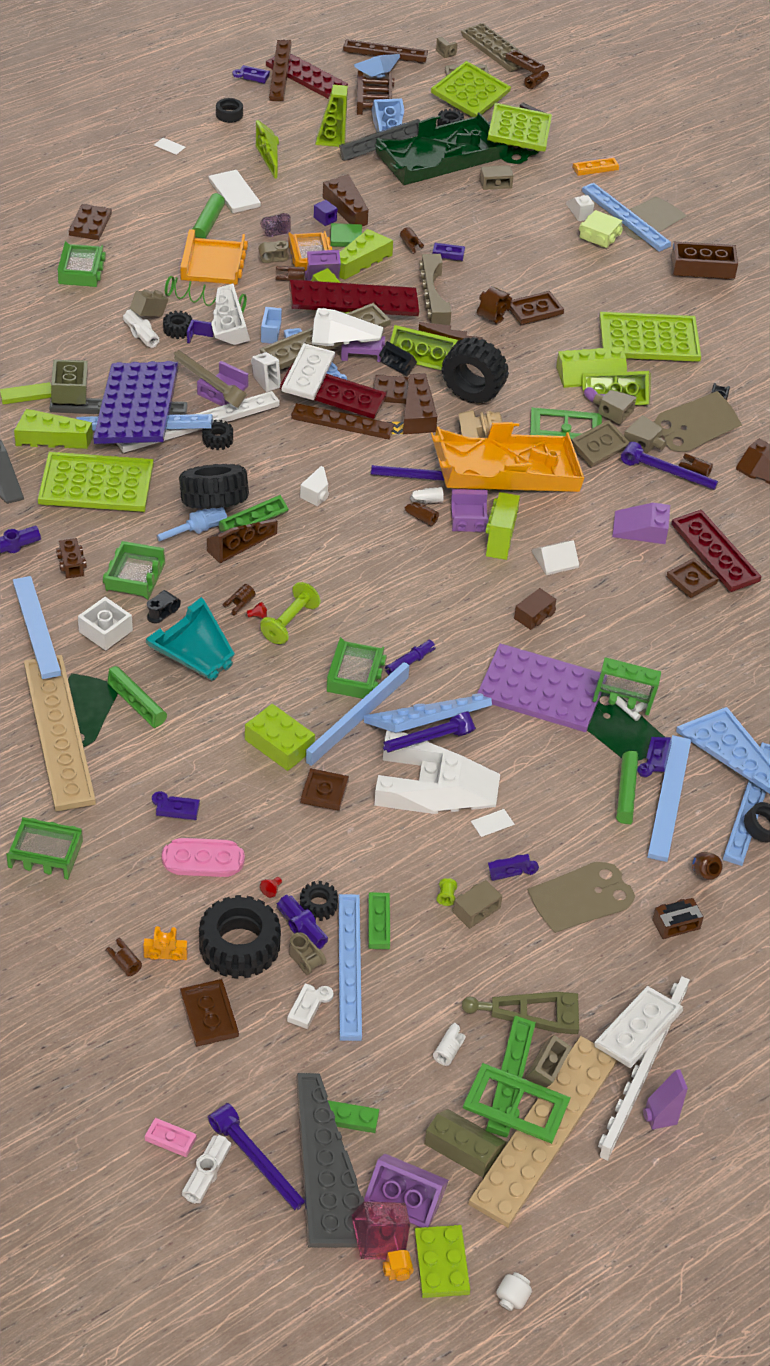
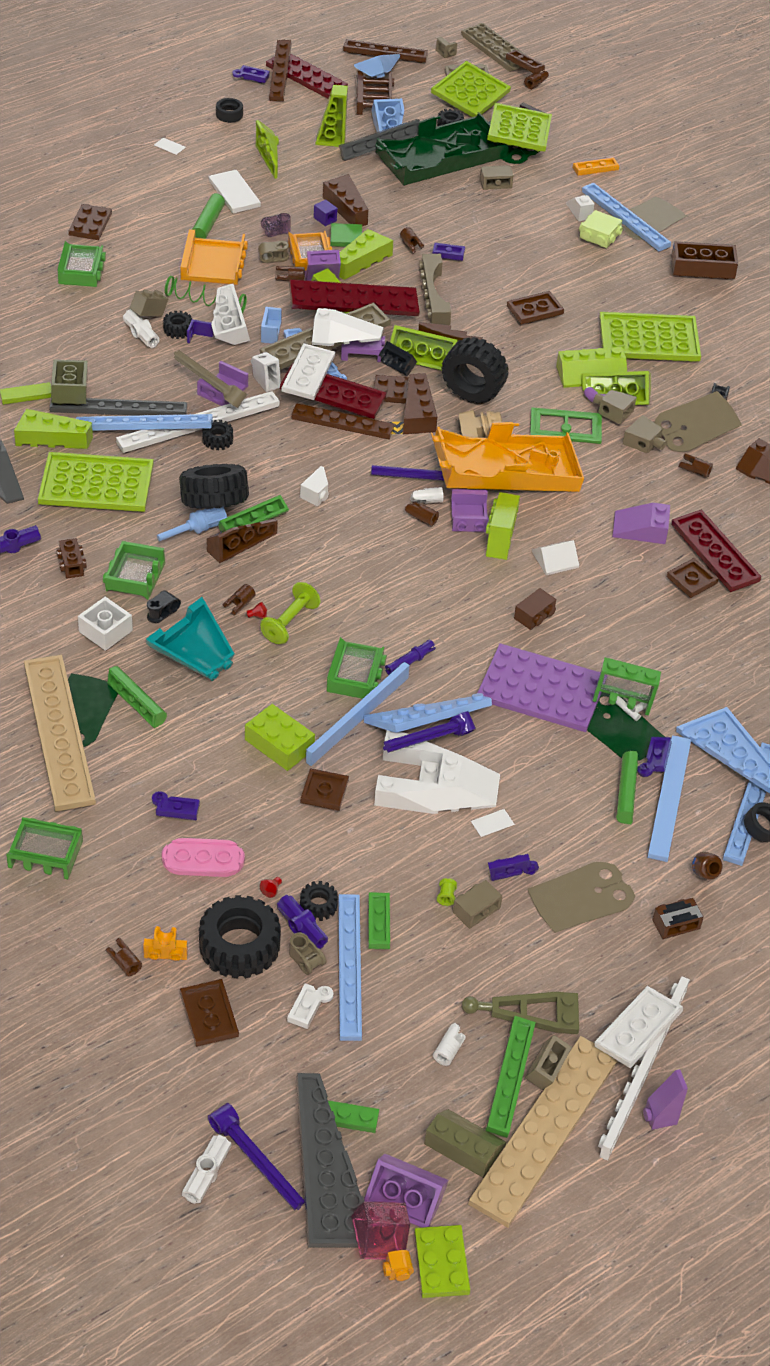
light blue tile [13,576,61,679] -> none
plate [93,361,179,444] -> none
bright pink plate [145,1118,197,1157] -> none
bright green door [463,1063,571,1144] -> none
reddish brown brick [476,286,512,324] -> none
white head [496,1272,532,1311] -> none
dark tan plate [571,420,629,467] -> none
dark purple piece [621,442,718,490] -> none

